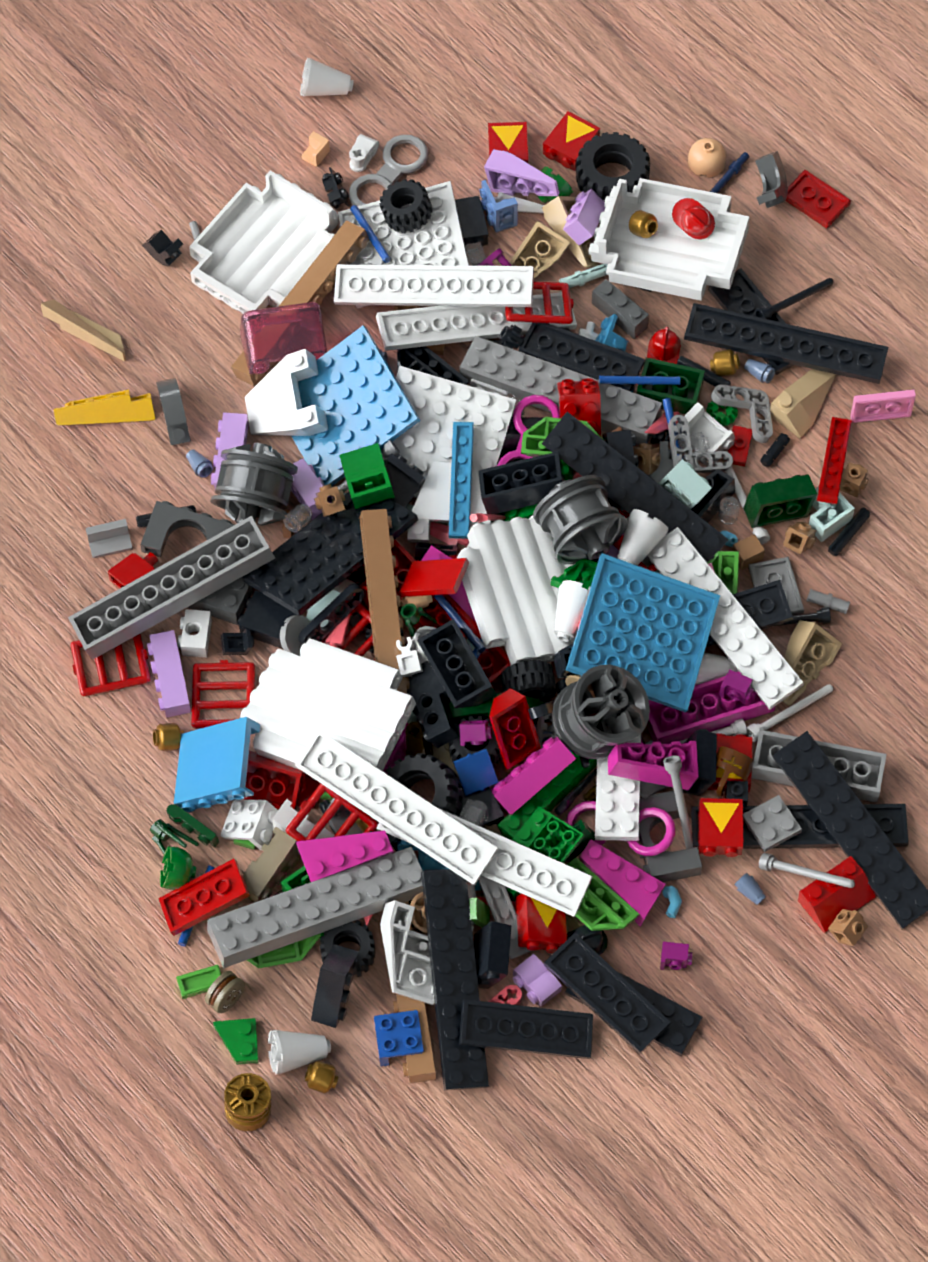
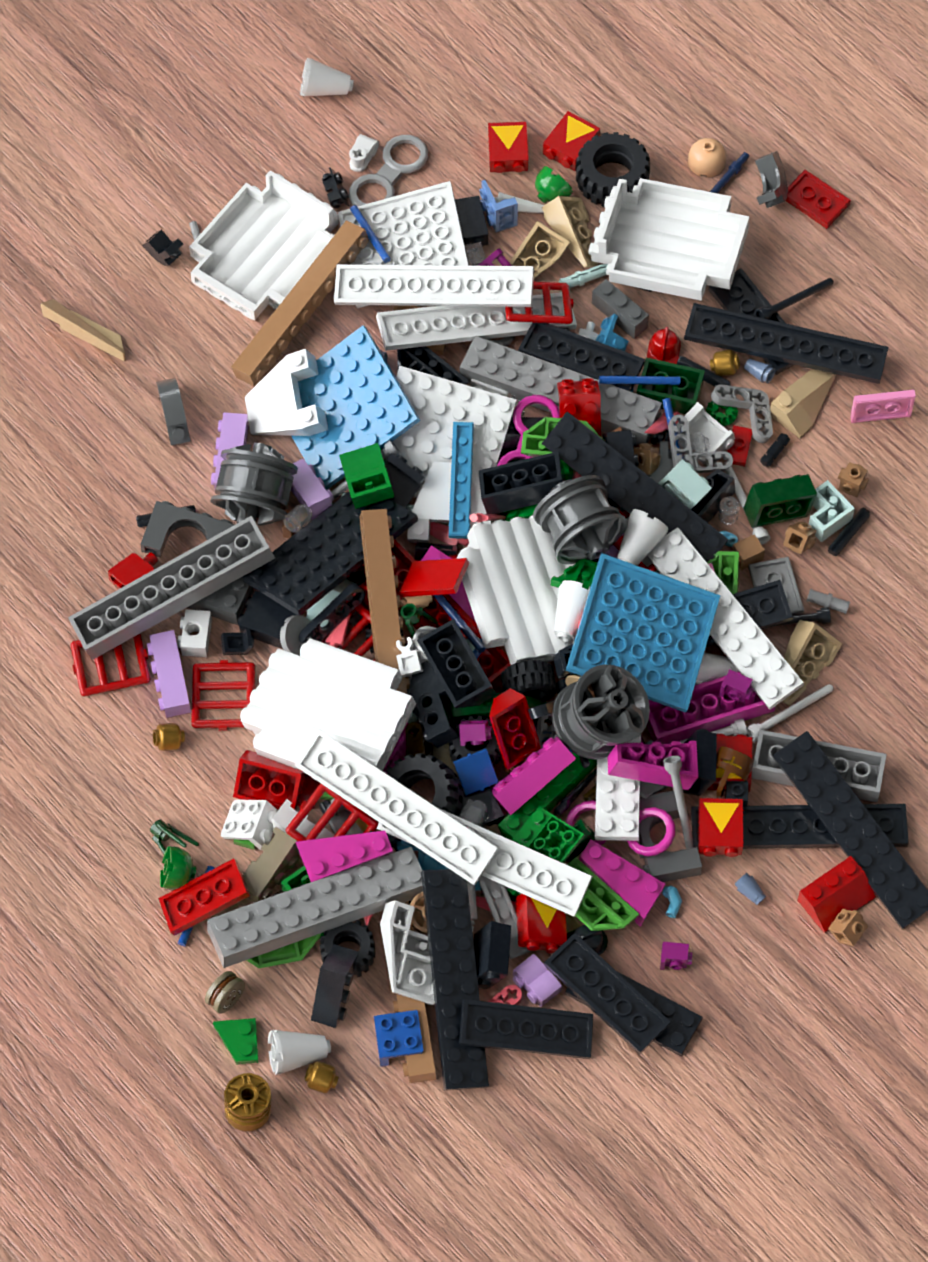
yellow wedge [53,389,155,425] -> none
light grey panel [86,519,132,558] -> none
dark green hinge [166,804,219,848] -> none
panel [174,717,260,812] -> none
bright green tile [176,964,221,999] -> none
sand blue cone [186,449,213,478] -> none
clear pink windscreen [240,302,328,374] -> none
light nougat panel [302,131,330,167] -> none
medium nougat brick [314,484,345,516] -> none
black tyre [379,179,433,233] -> none
bright green tile [469,898,490,928] -> none
lavender wedge [484,149,559,196] -> none
black gear [499,325,524,349] -> none
lavender brick [563,189,605,245] -> none
pearl gold head [629,210,658,238] -> none
red piece [672,198,715,240] -> none
light grey plate [743,795,802,852] -> none
light grey piece [759,853,855,888] -> none
red tile [817,417,852,504] -> none

